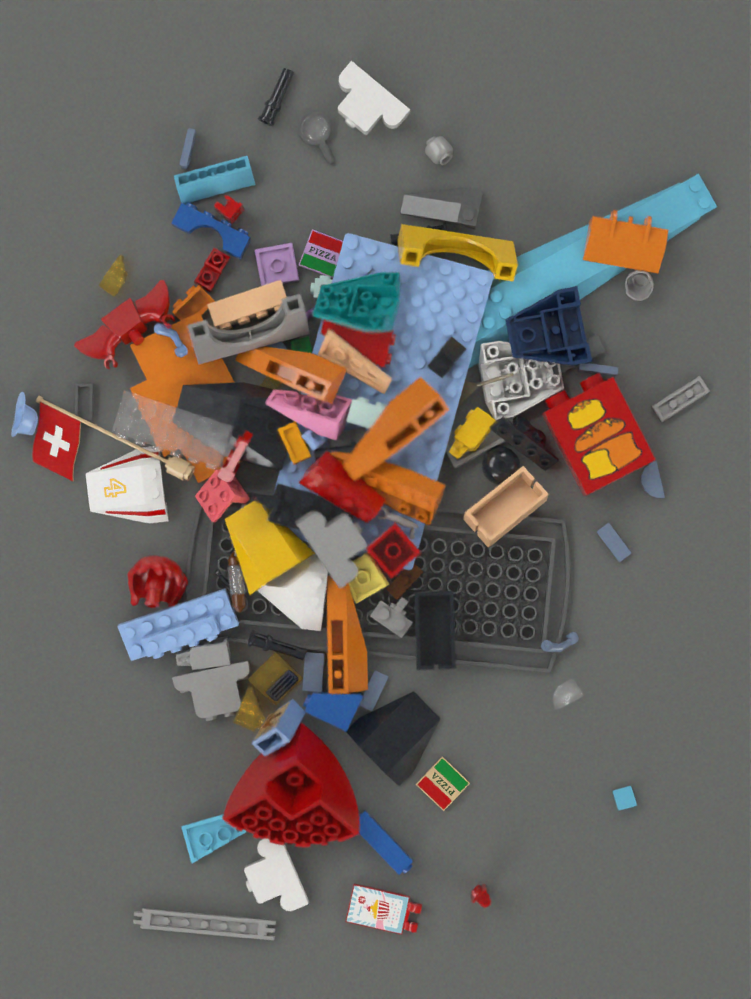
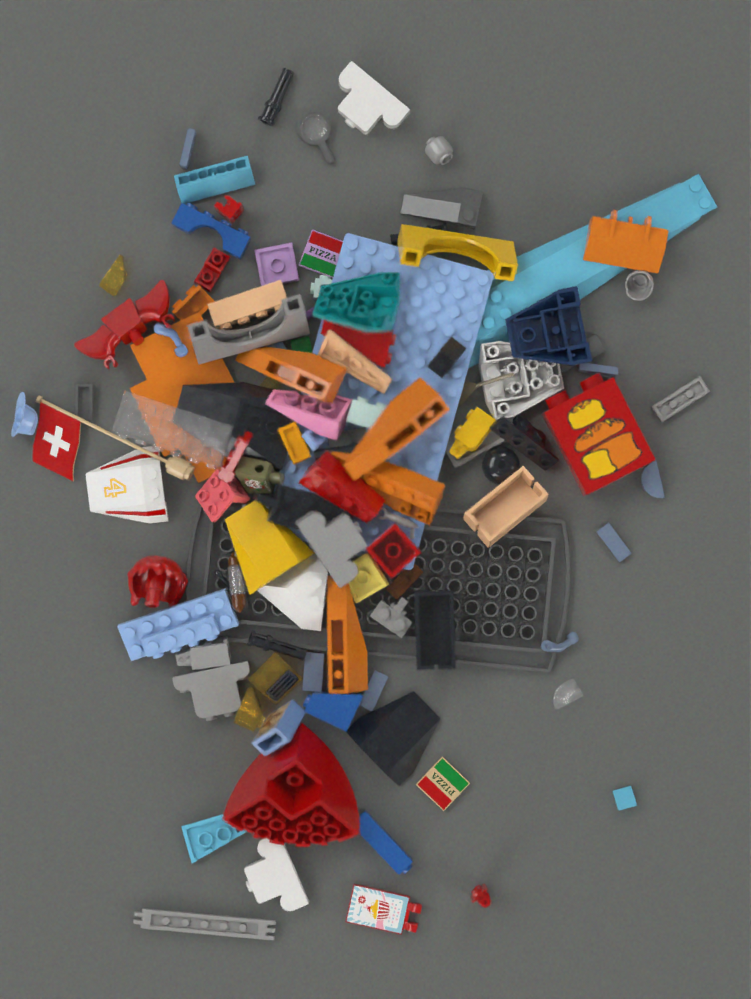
none -> olive torso [235,457,284,493]

